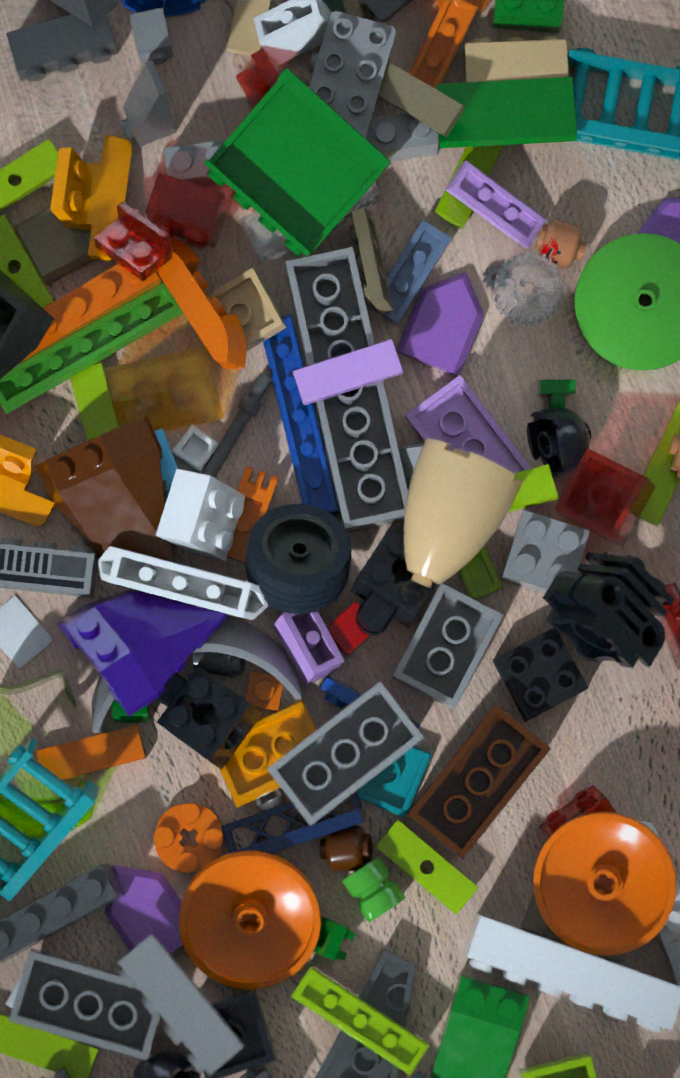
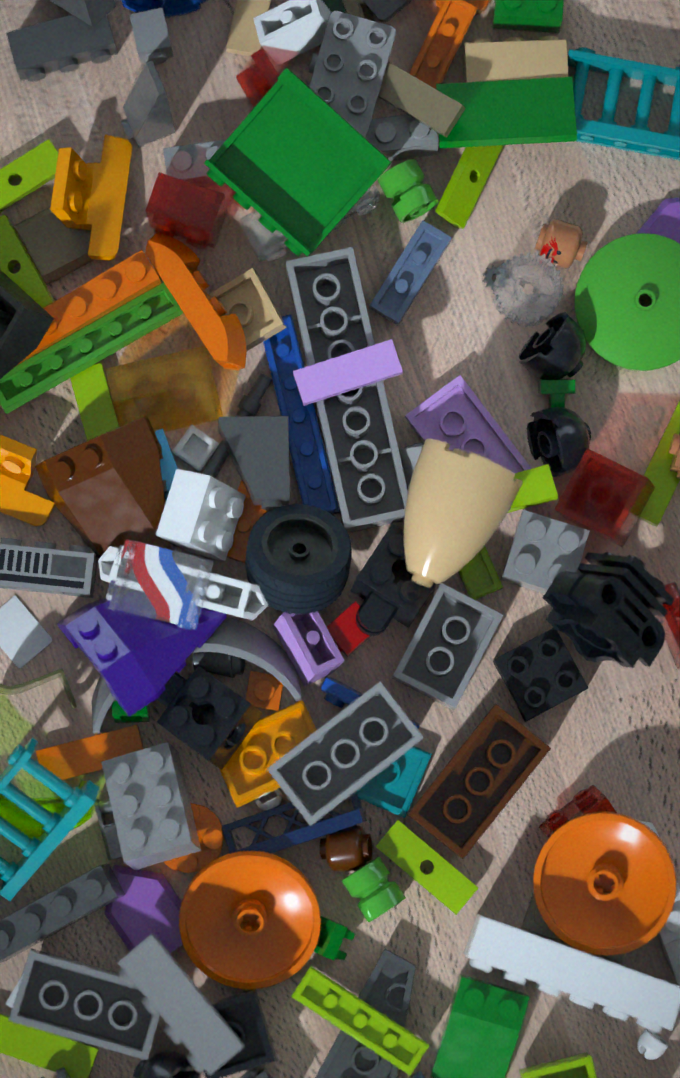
clear red bracket [94,202,173,281] -> none
dark tan plate [350,207,394,314] -> none
medium lavender tile [396,271,484,377] -> none
lavender tile [445,161,546,248] -> none
none -> flat silver bar [94,799,123,861]
none -> light grey brick [101,742,202,870]
none -> clear panel [106,540,214,630]
none -> dark grey slope [218,416,290,510]
none -> bright green wheel [378,159,439,223]
none -> black cylinder [519,312,586,380]
none -> white hinge [637,1029,669,1060]

